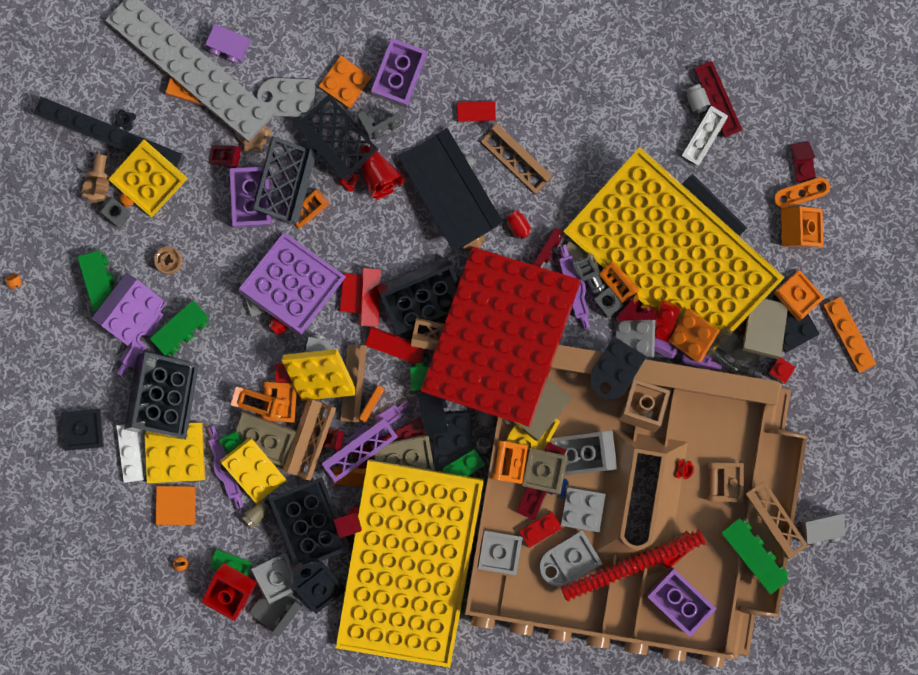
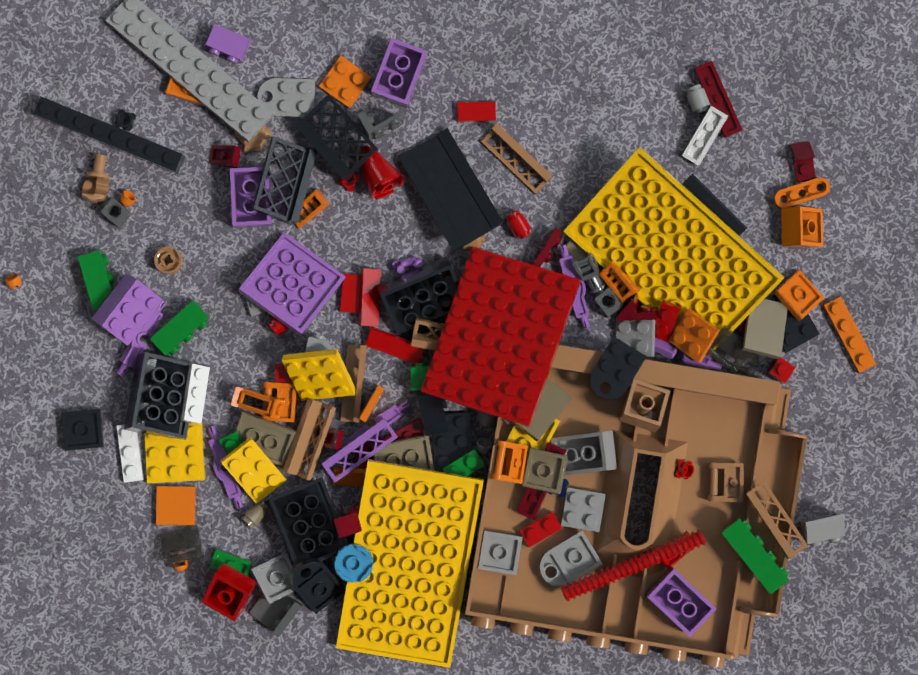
yellow plate [108,140,188,218] -> none
none -> clear smoke plate [160,525,204,567]
none -> white plate [181,364,210,424]
none -> dark azure tile [334,543,373,583]
none -> medium lavender arm [392,256,423,275]

